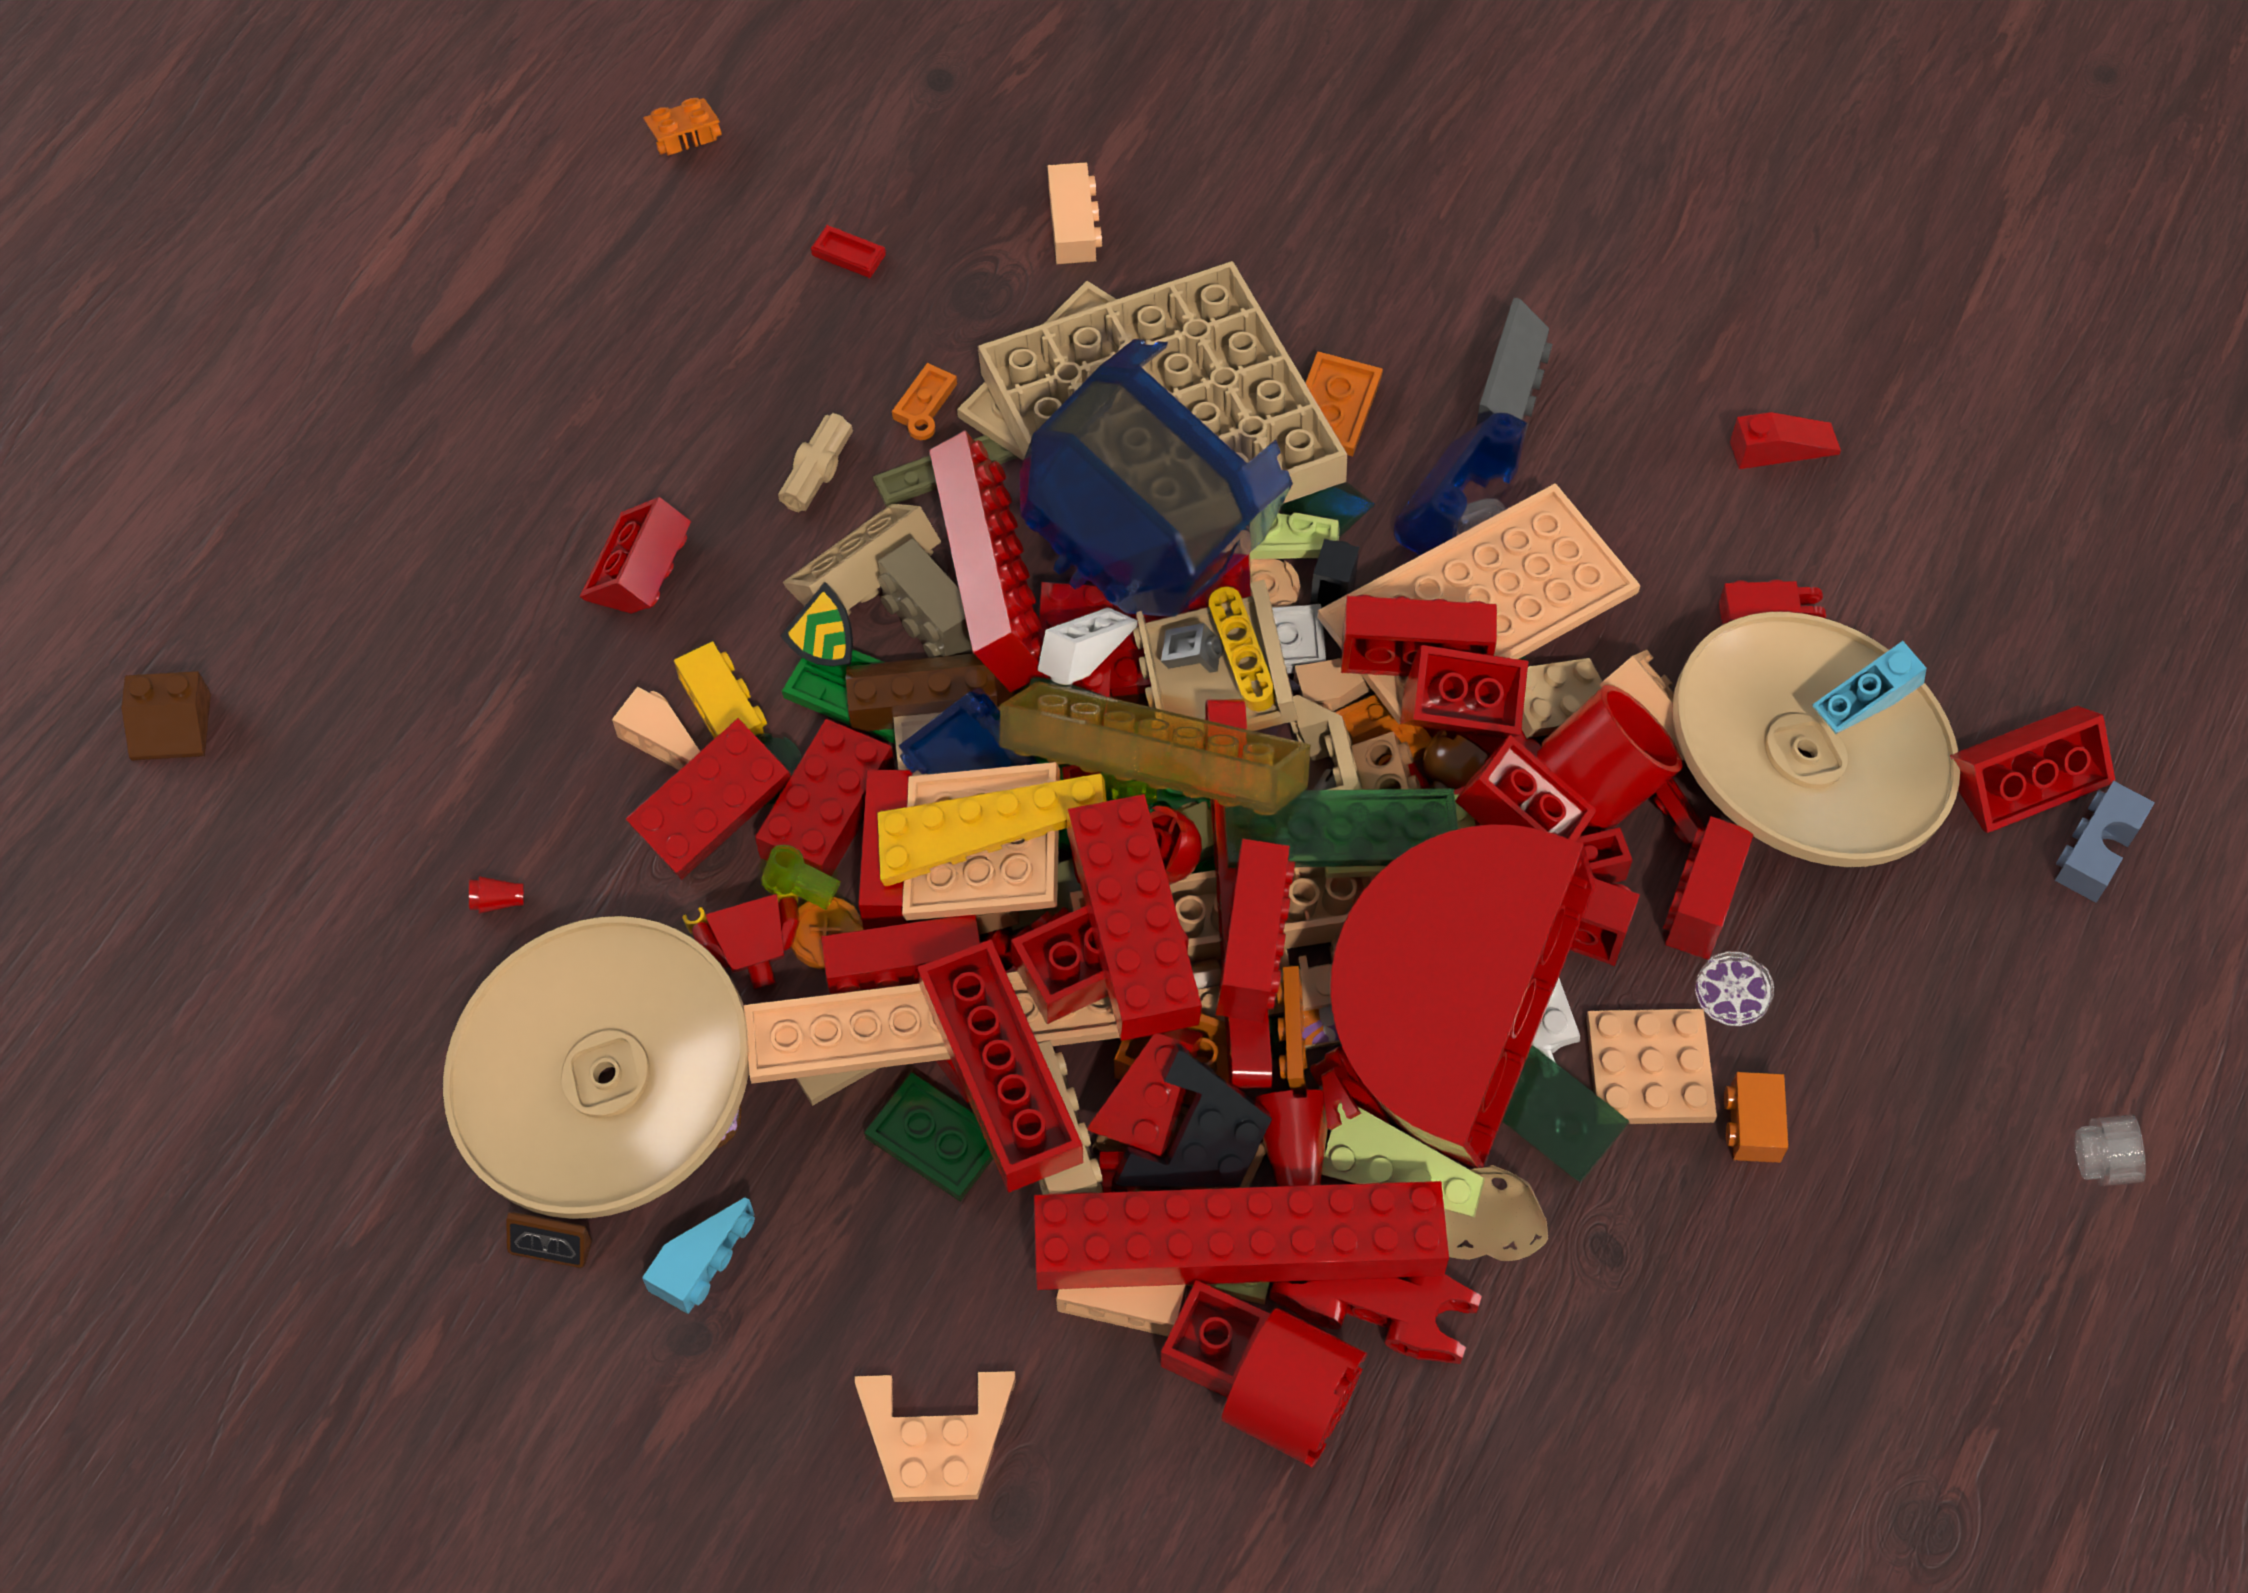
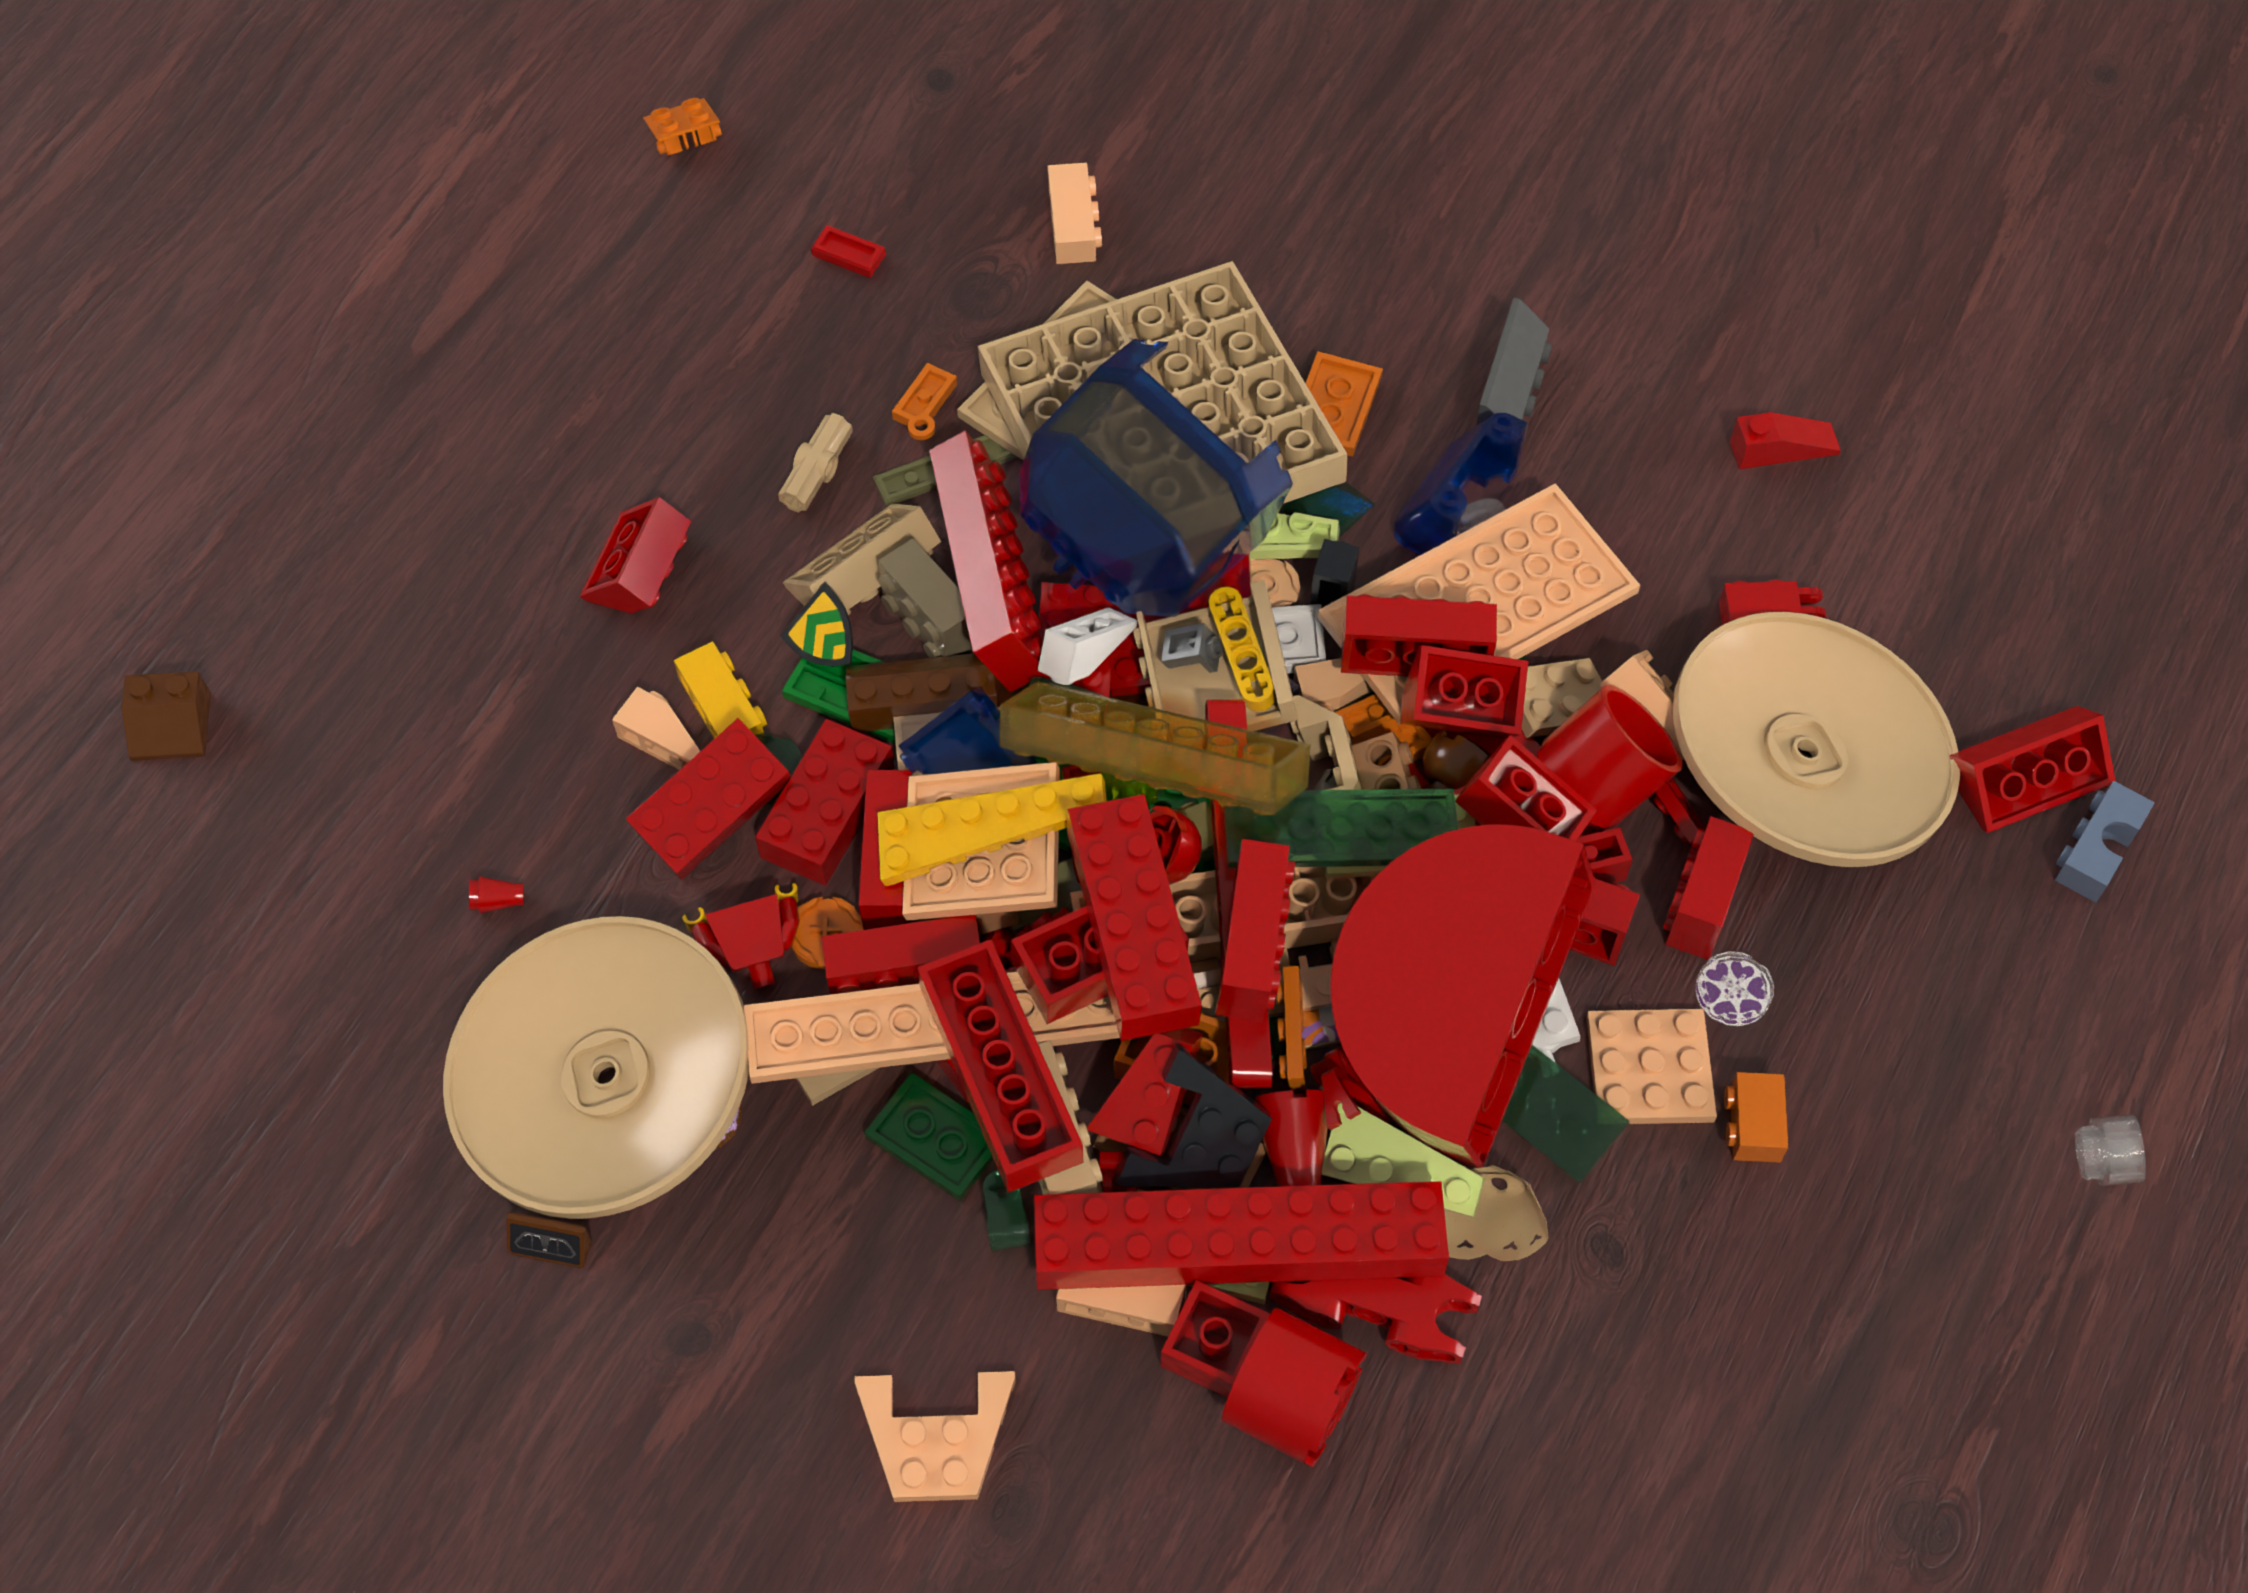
medium azure slope [642,1197,755,1314] -> none
clear neon green piece [761,845,841,910] -> none
medium azure slope [1812,641,1927,734] -> none
none -> clear green piece [983,1170,1031,1252]

